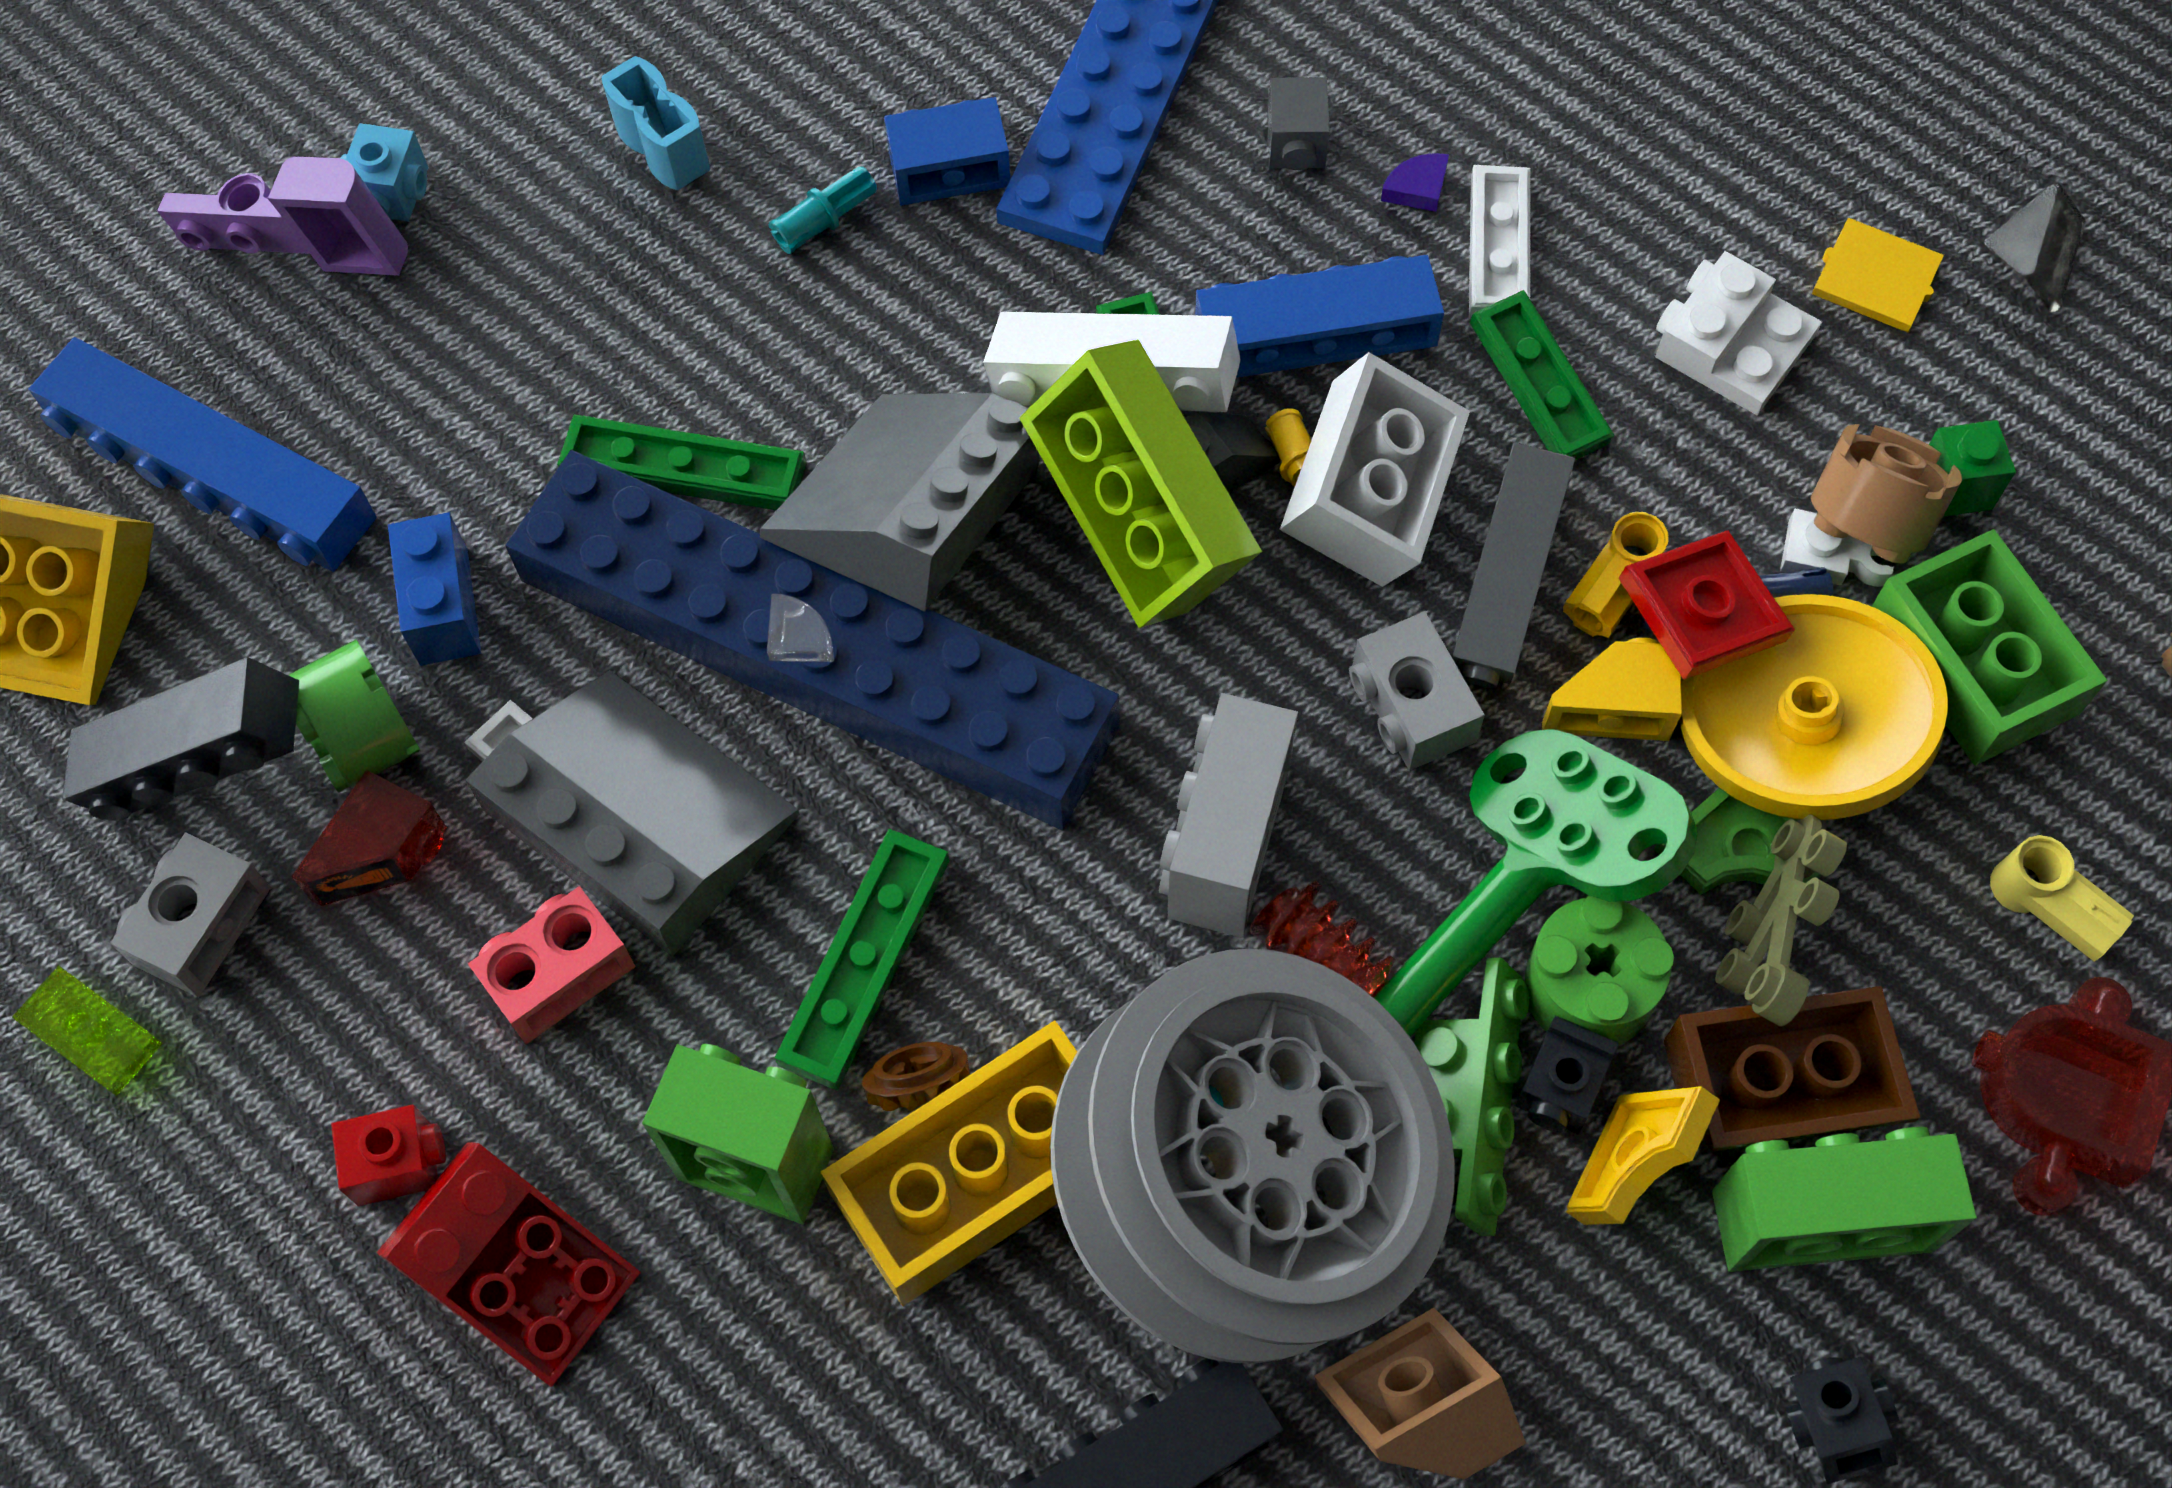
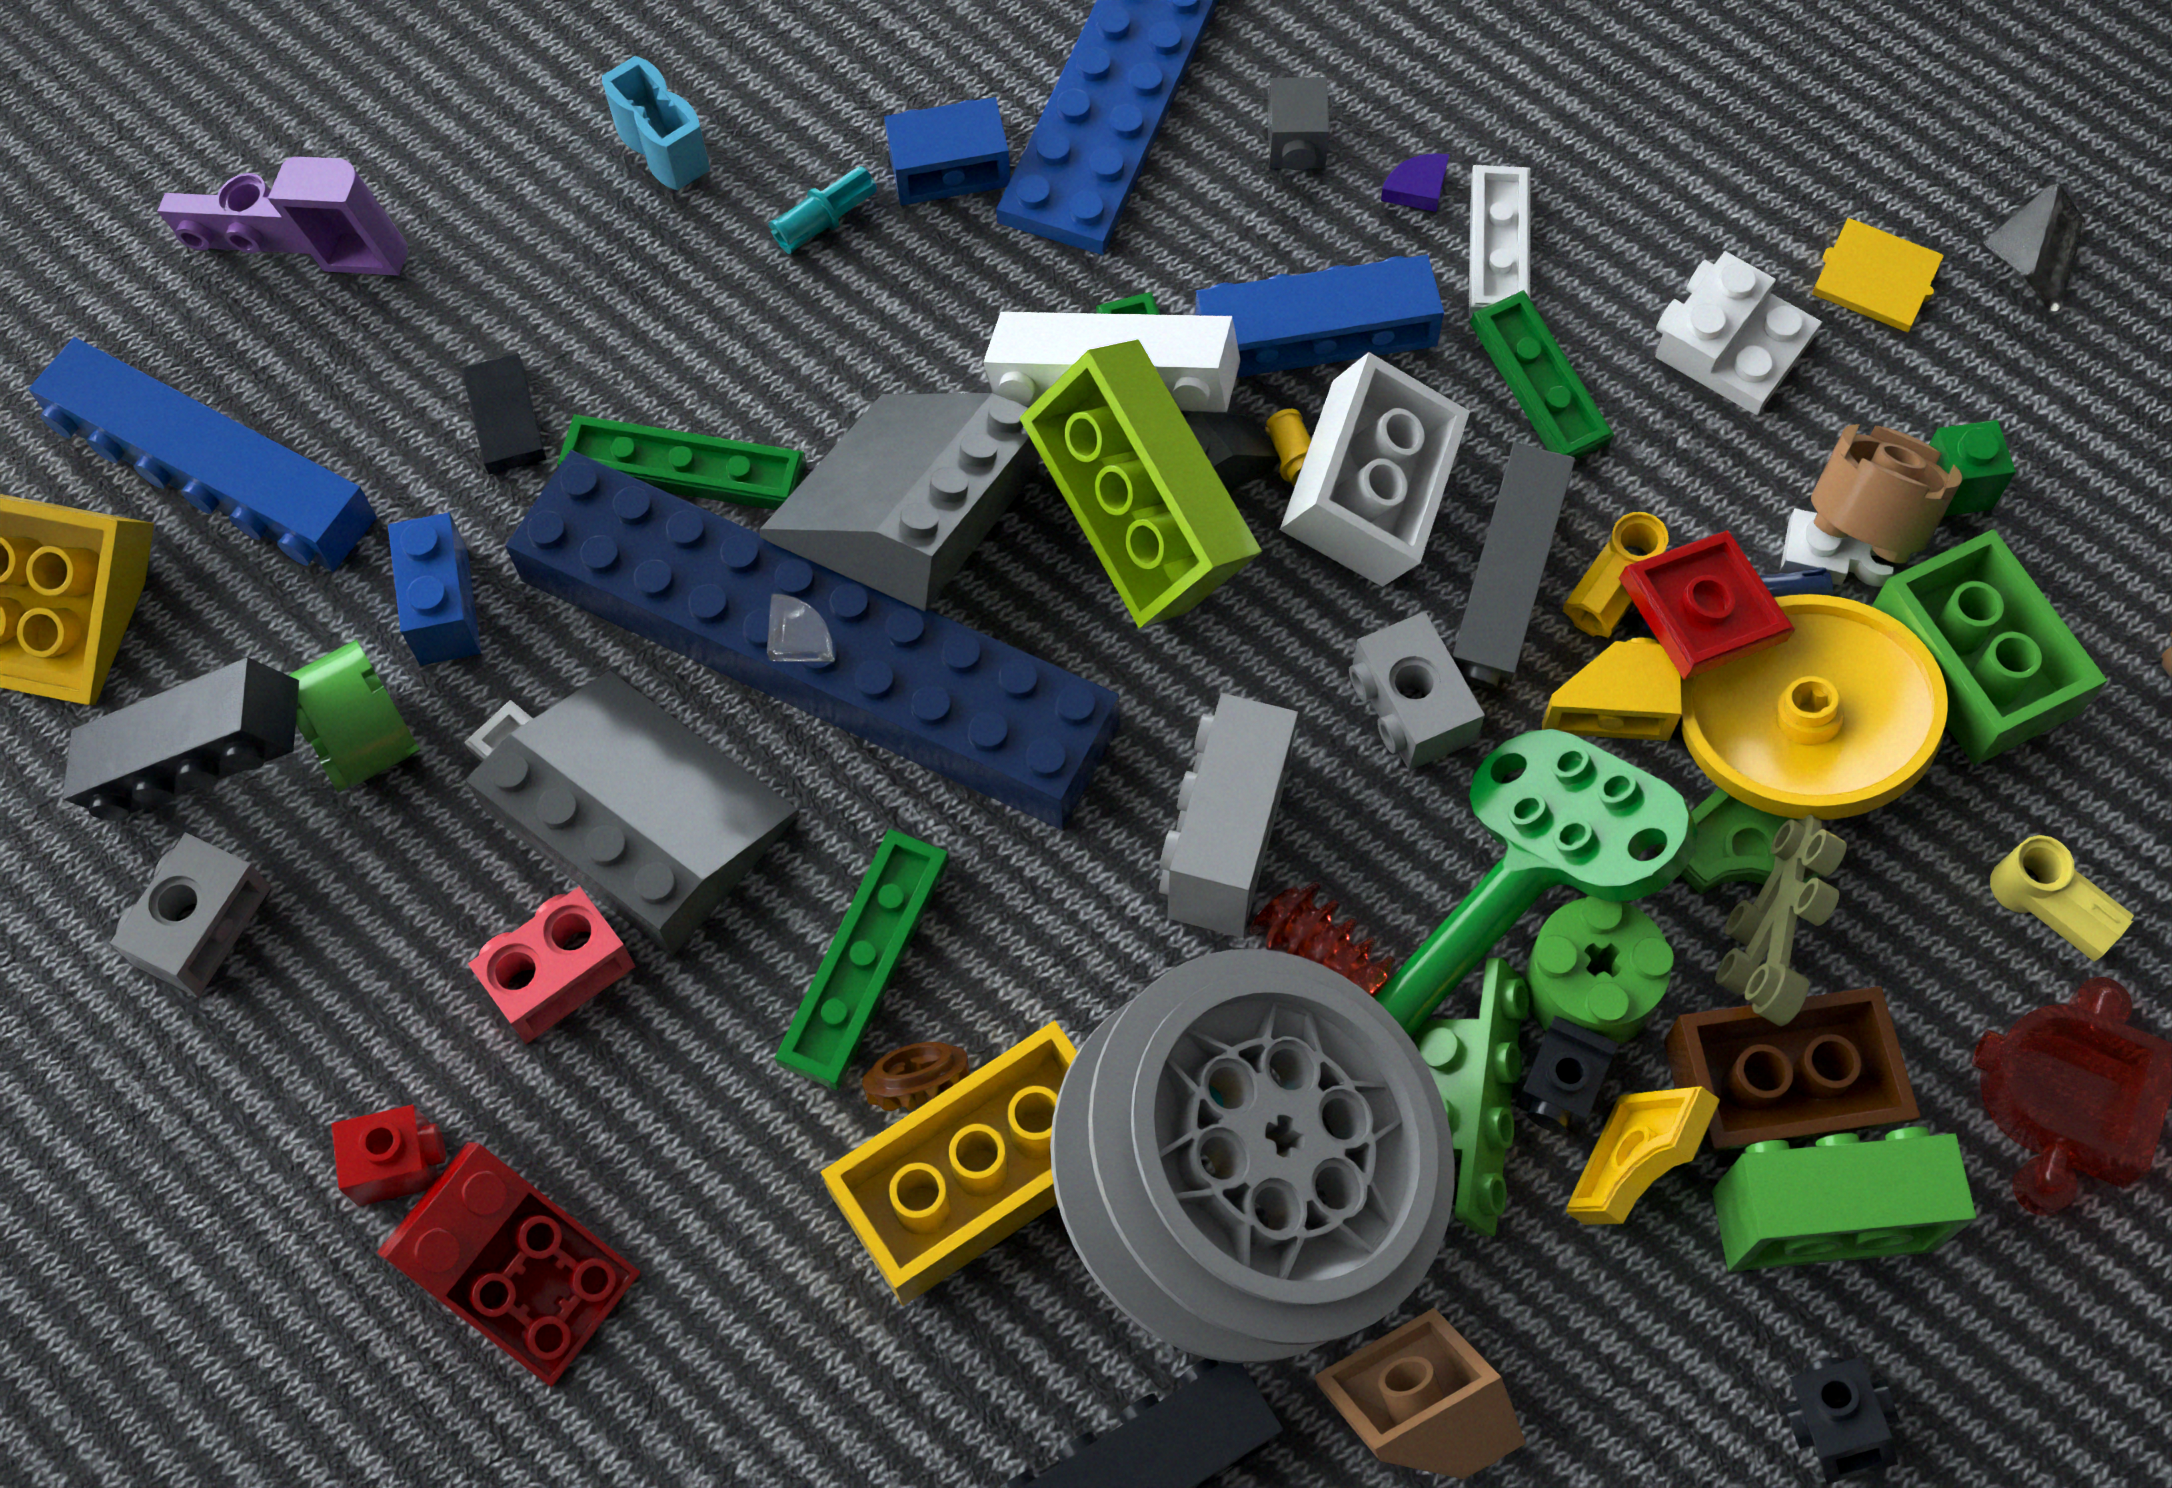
clear neon green plate [12,965,163,1096] -> none
clear red slope [292,770,447,906] -> none
medium azure brick [340,123,429,222] -> none
bright green brick [642,1044,834,1225] -> none
none -> black tile [461,353,547,475]

